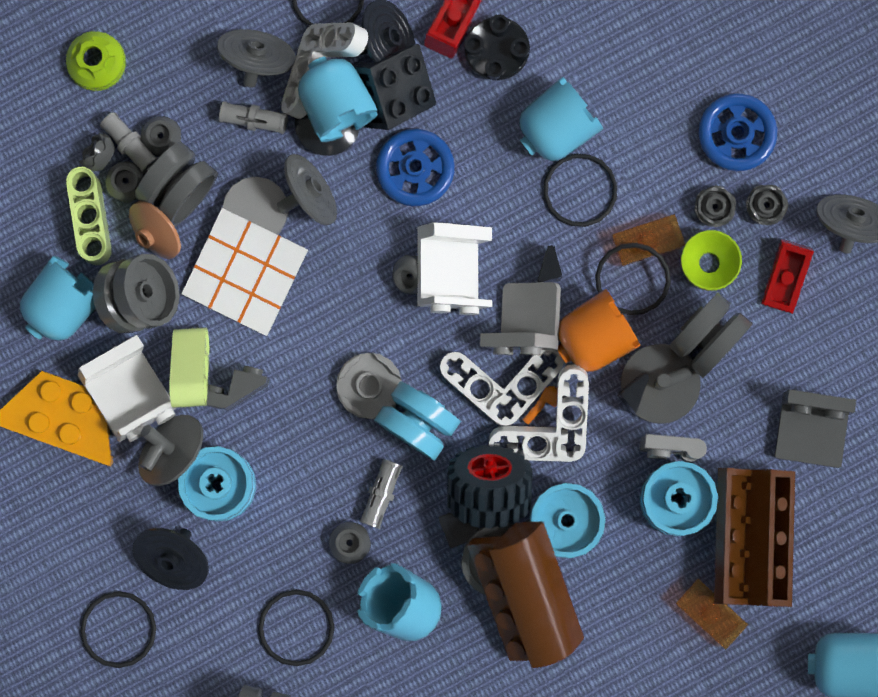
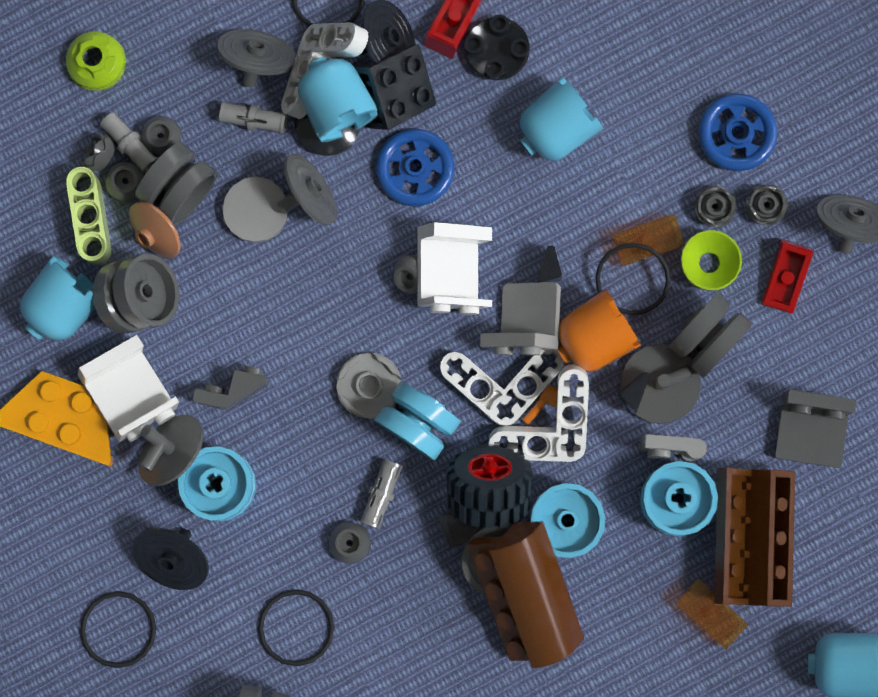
yellowish green beam [169,327,210,408] -> none
white piece [182,208,308,336] -> none
medium azure cylinder [358,563,442,641] -> none
black piece [543,154,617,227] -> none

